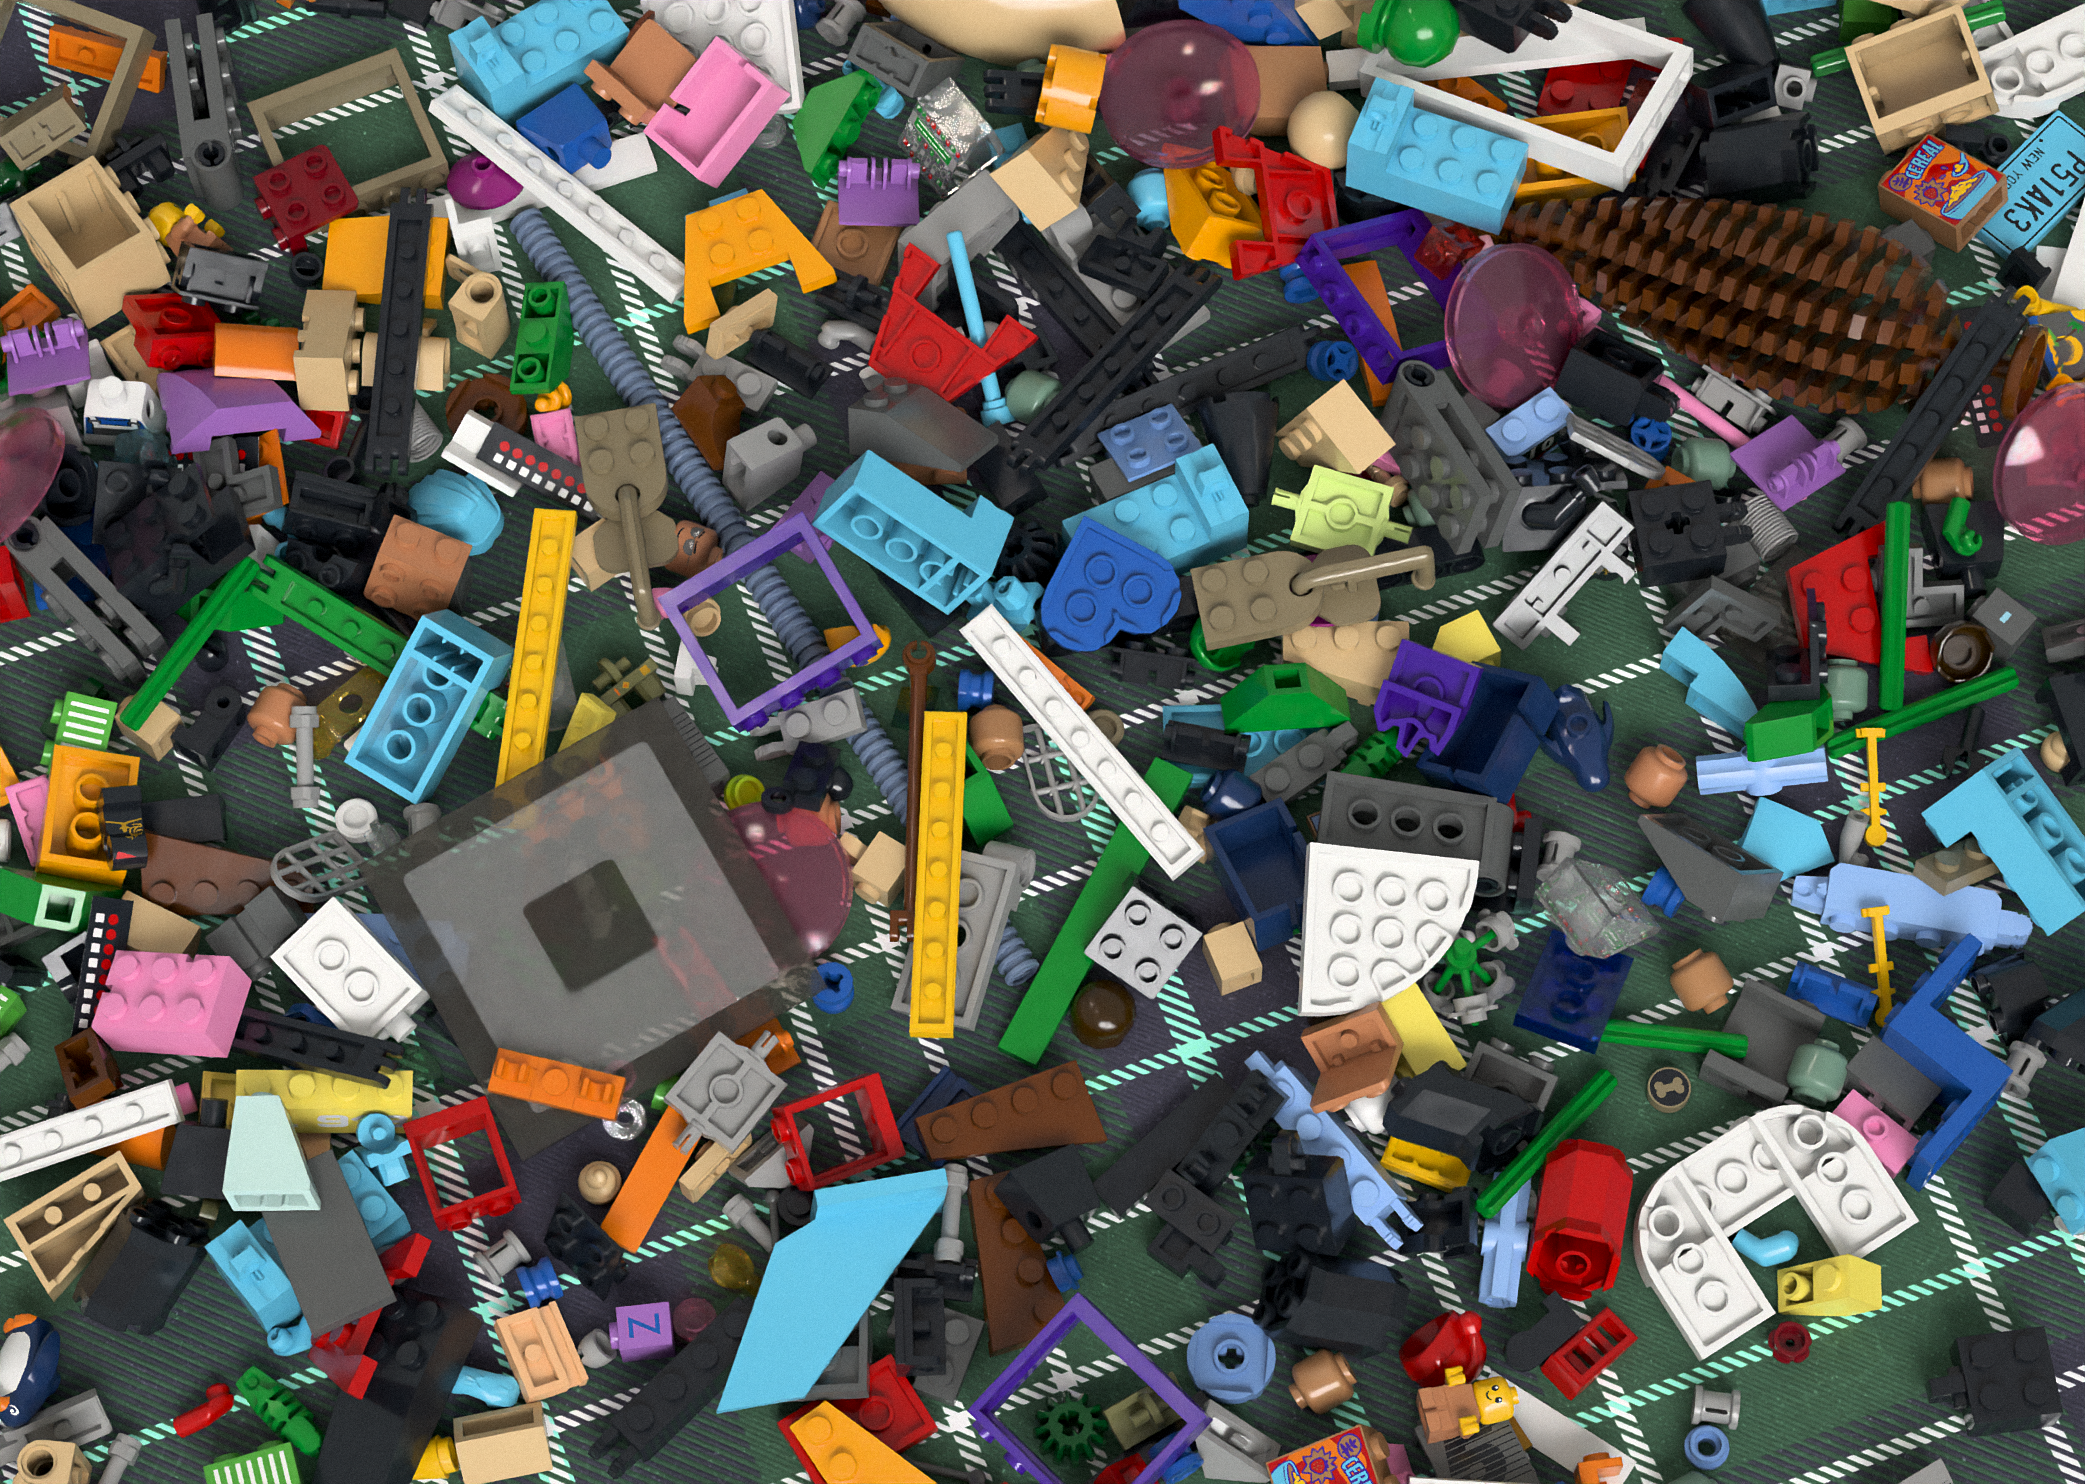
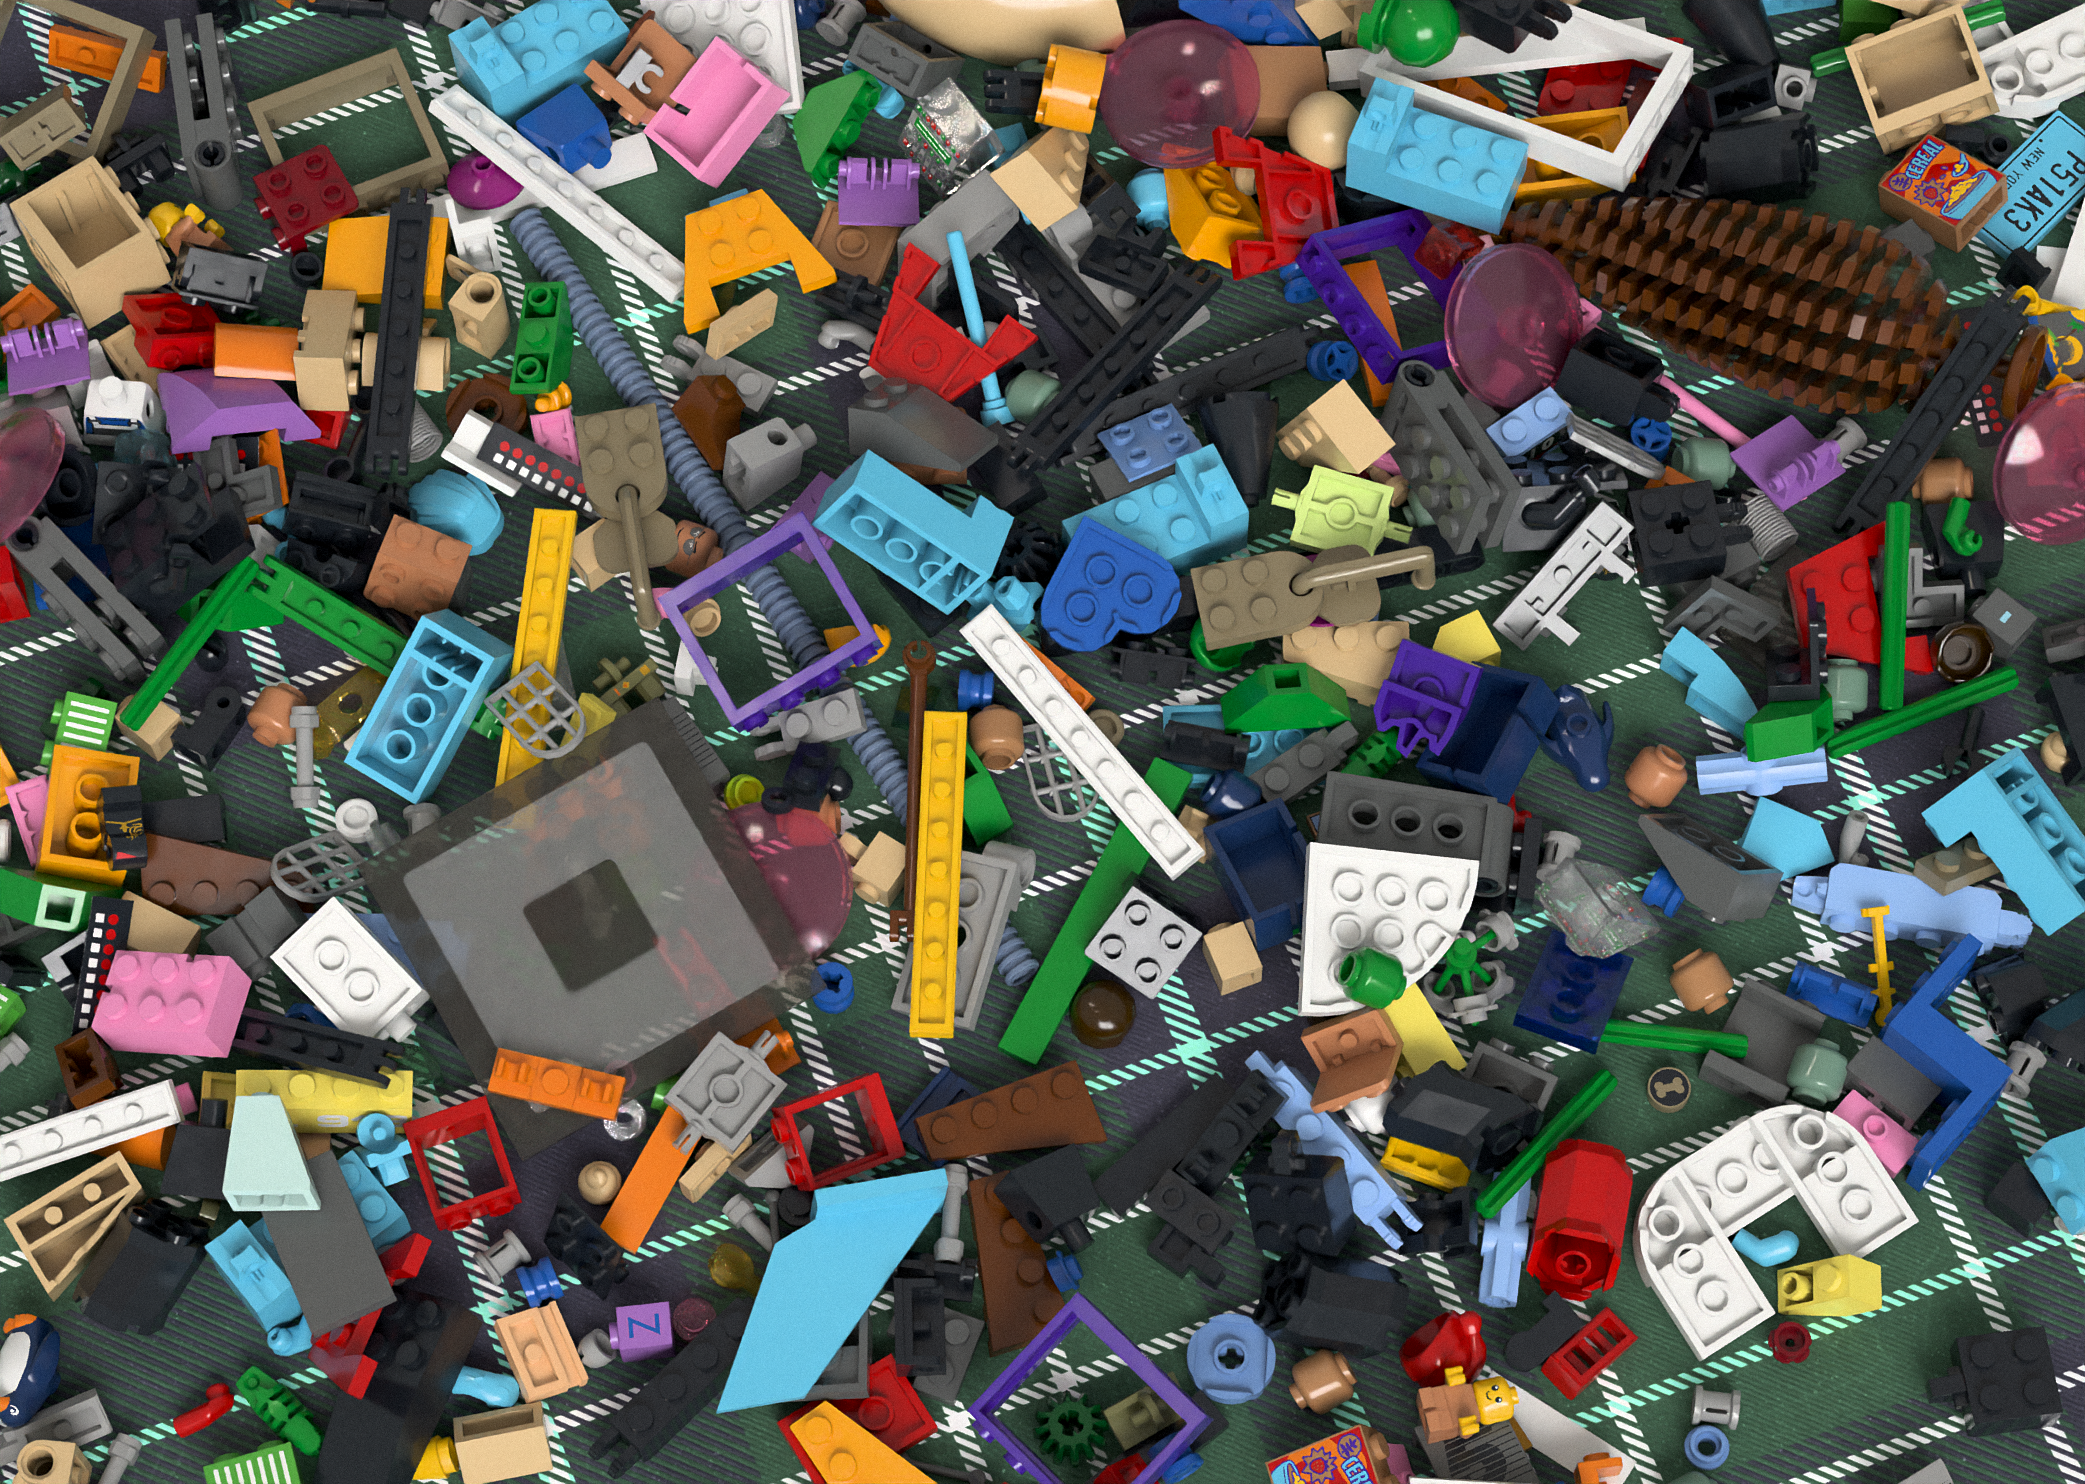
black hinge [744,328,834,400] -> none
light grey slope [1195,1399,1281,1483] -> none
light grey hinge [1690,364,1777,434] -> none
yellow piece [1855,728,1887,848] -> none
none -> light grey window [483,661,587,759]
none -> tile [615,42,664,94]
none -> green head [1338,946,1407,1009]

